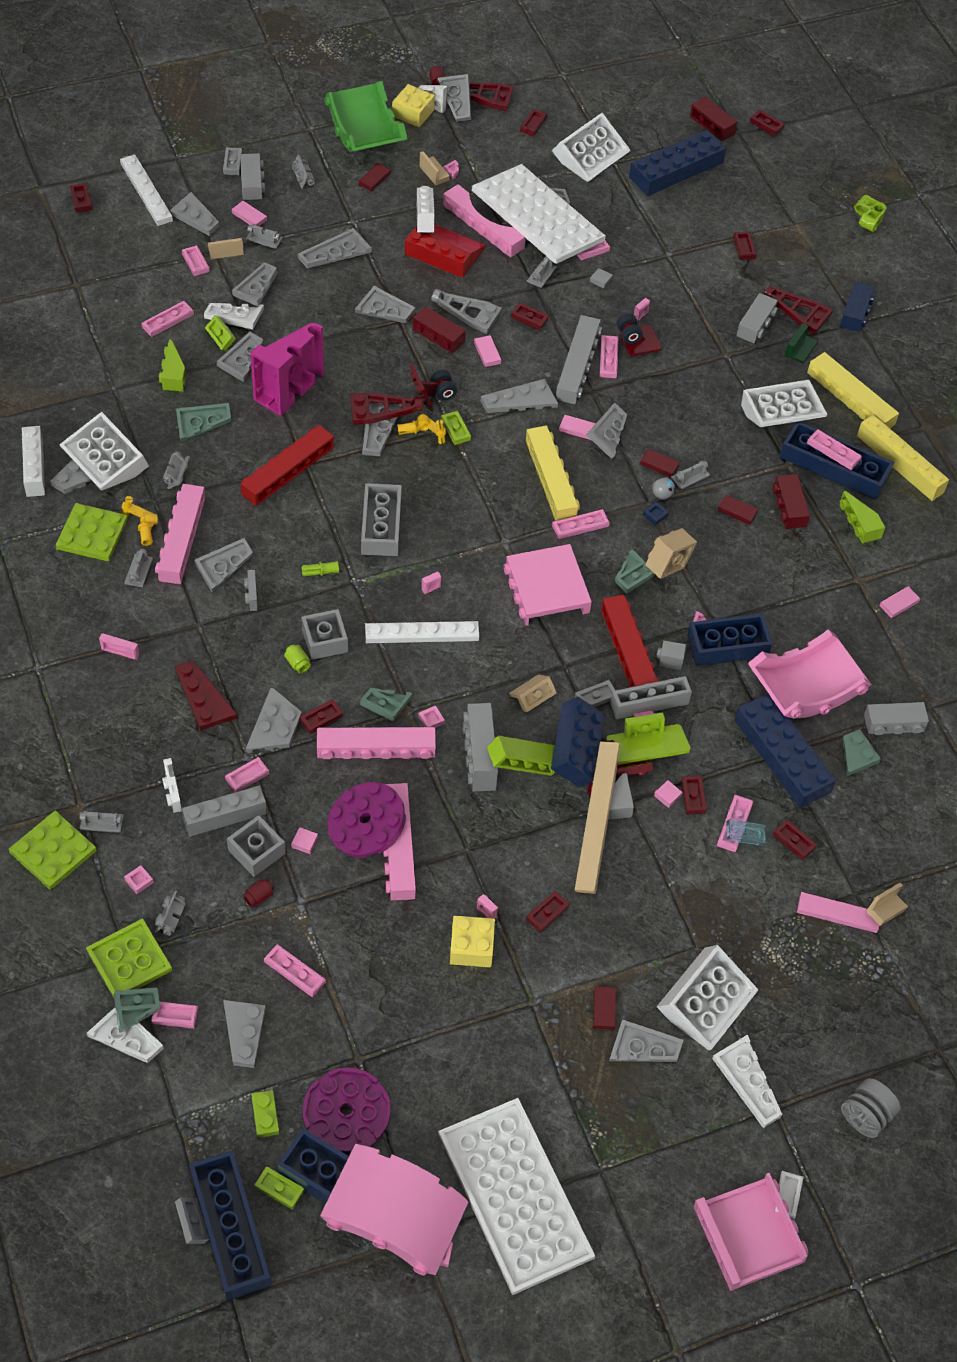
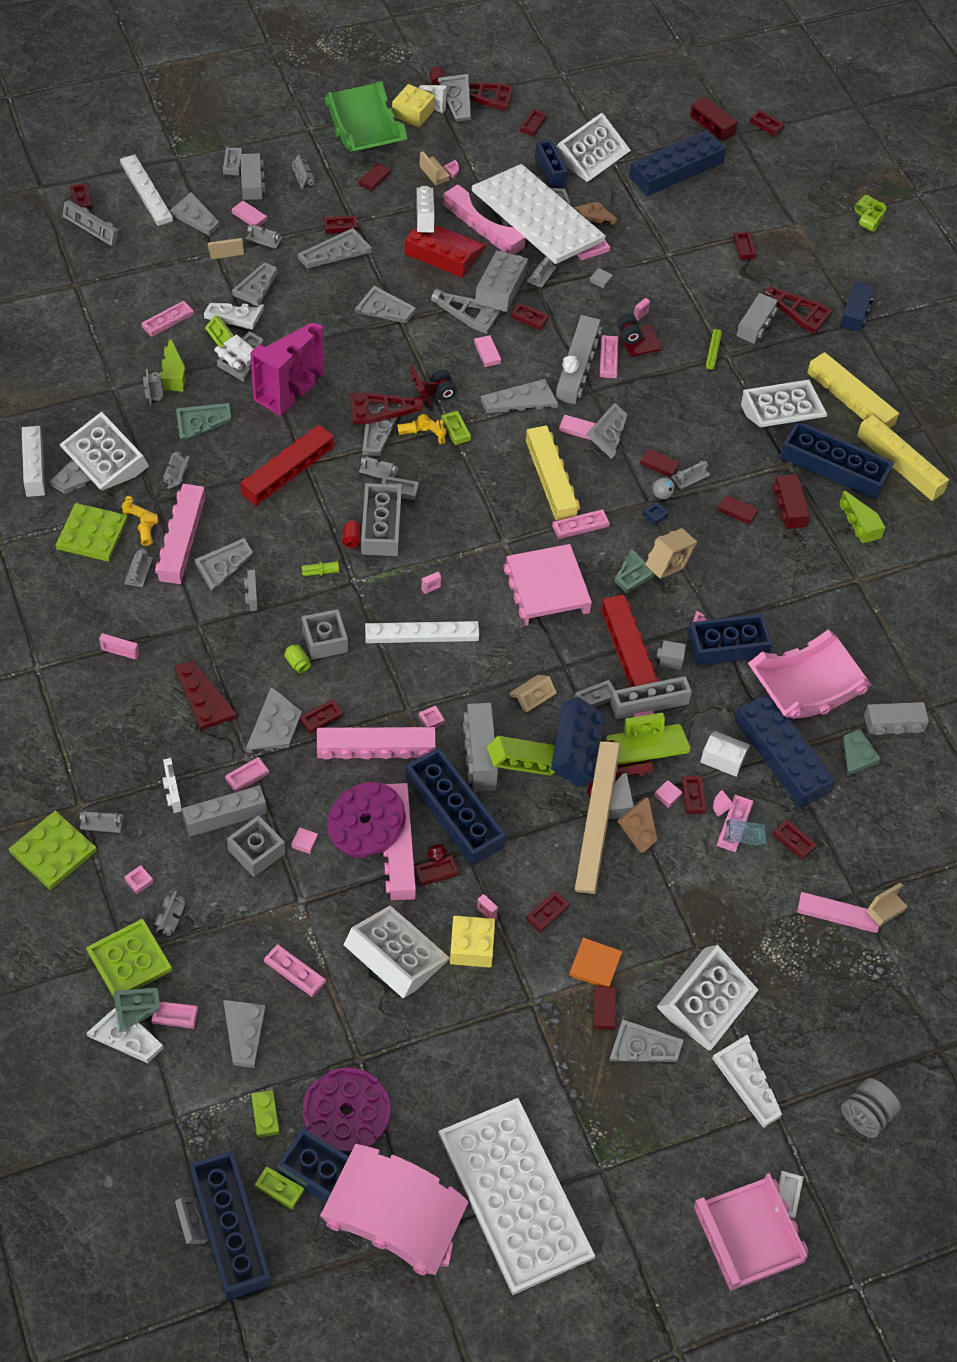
bright pink tile [182,246,210,276] -> none
dark red brick [242,878,274,908] -> none
sand green wing [360,688,412,721] -> none
dark red brick [413,306,466,354] -> none
dark green panel [785,323,818,363] -> none
bright pink tile [807,429,862,470] -> none
bright pink tile [879,586,920,619] -> none
none -> light grey hinge [62,200,118,246]
none -> light grey hinge [143,369,163,406]
none -> white plate [214,334,254,371]
none -> dark red plate [323,215,358,234]
none -> red brick [342,520,361,548]
none -> white slope [344,906,450,999]
none -> light grey hinge [359,456,398,479]
none -> light grey plate [381,476,419,500]
none -> dark blue brick [406,748,506,866]
none -> dark red tile [414,855,459,887]
none -> dark red plate [427,844,447,860]
none -> light grey brick [475,250,528,312]
none -> dark blue brick [534,139,568,188]
none -> white plate [562,356,580,373]
none -> orange tile [569,938,622,987]
none -> medium nougat wing [574,202,617,225]
none -> medium nougat wing [618,797,657,853]
none -> white slope [700,731,750,777]
none -> lime axle [706,329,722,370]
none -> bright pink tile [713,791,734,817]

